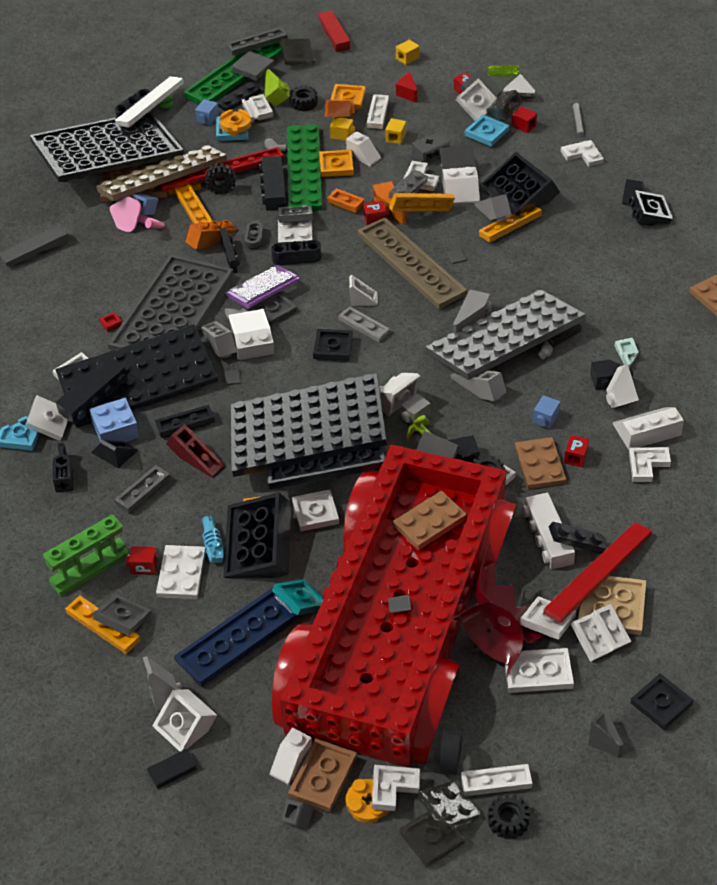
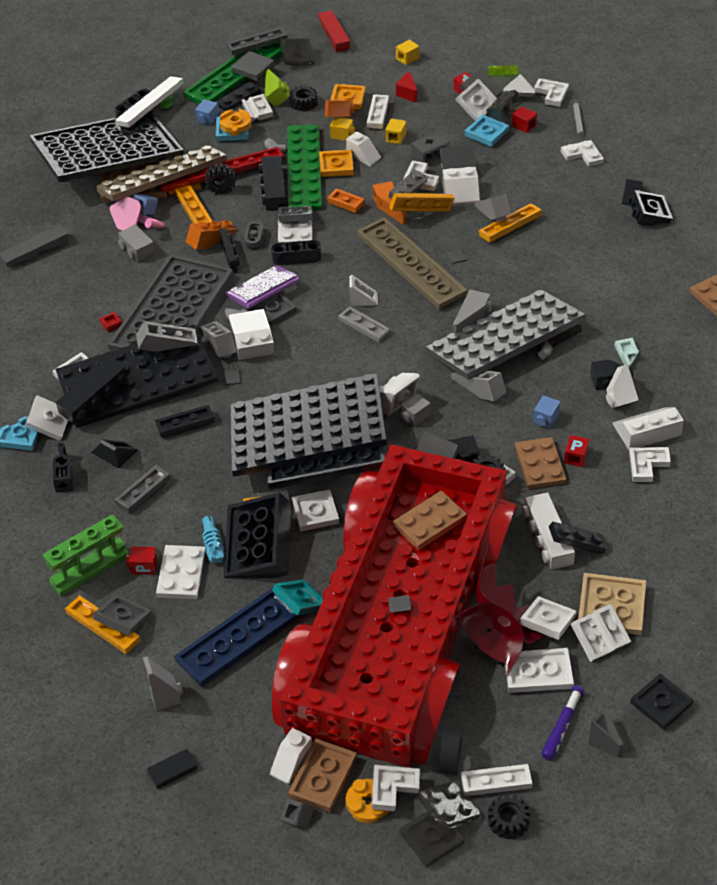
light blue brick [89,398,139,443] -> none
white slope [153,689,217,752] -> none
dark red slope [166,424,225,478] -> none
black plate [313,329,353,361] -> none
red brick [363,201,389,226] -> none
lime plant [406,415,432,442] -> none
black slope [480,152,560,216] -> none
red tile [543,522,652,623] -> none
none -> light grey brick [118,225,155,262]
none -> light grey slope [136,321,198,352]
none -> white plate [534,79,569,107]
none -> dark purple piece [542,686,585,760]

